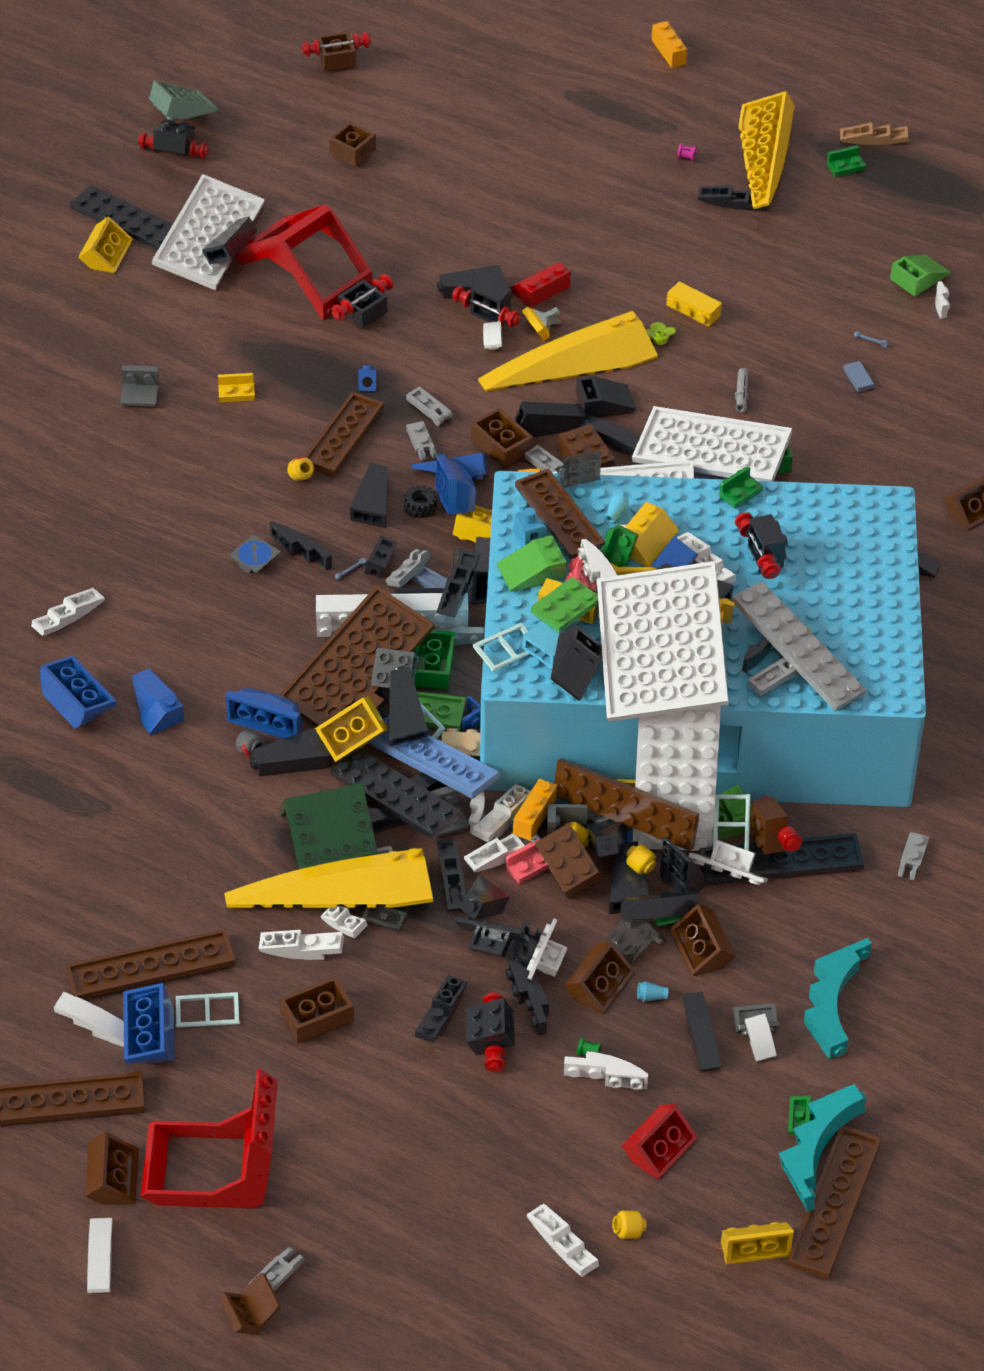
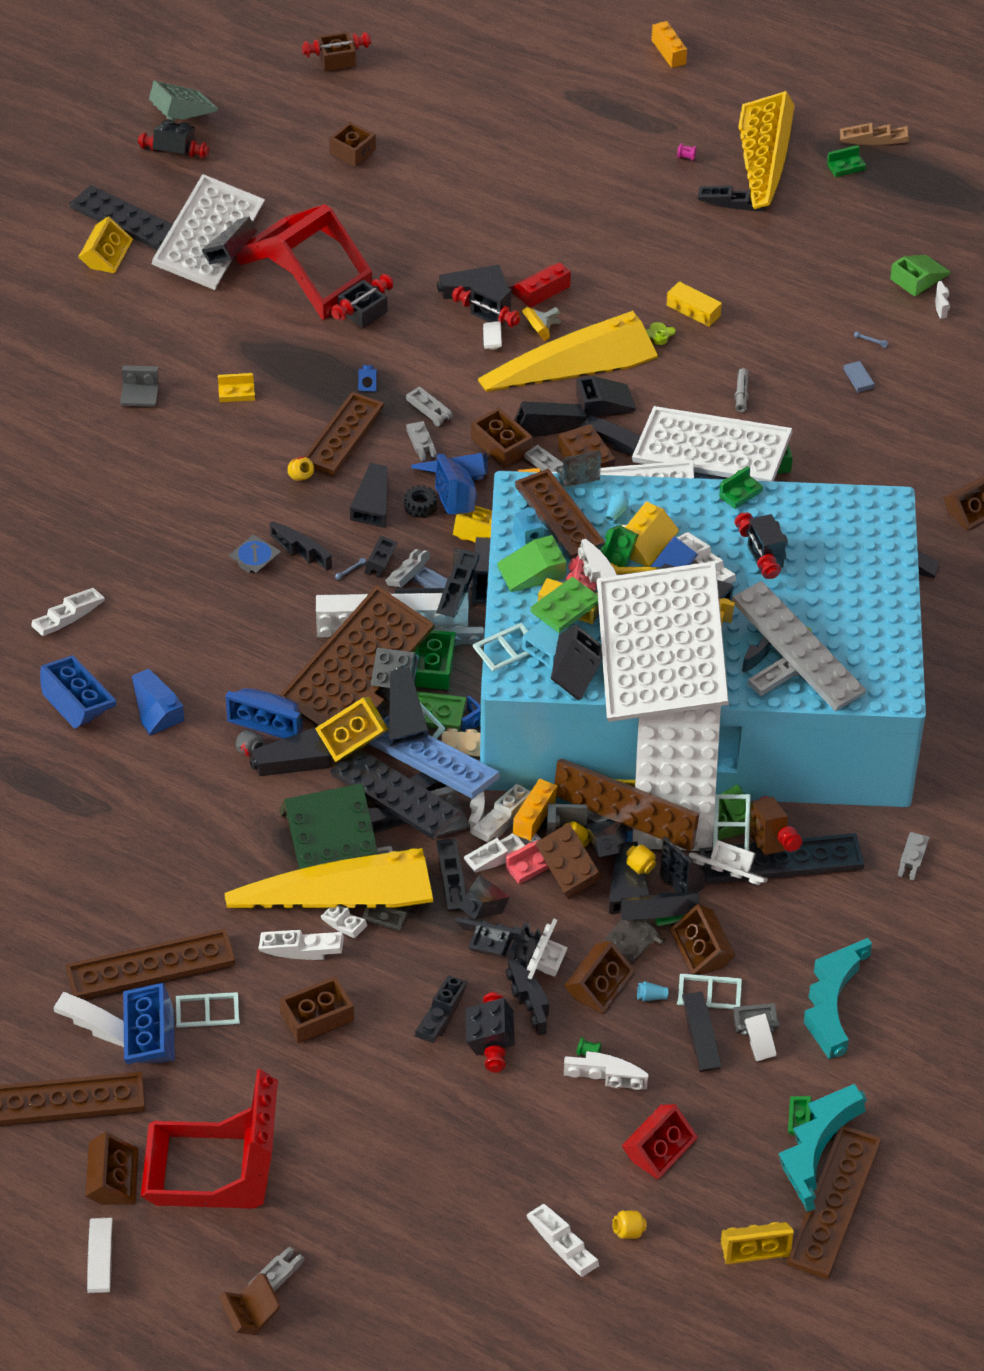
none -> light aqua window [677,974,742,1009]

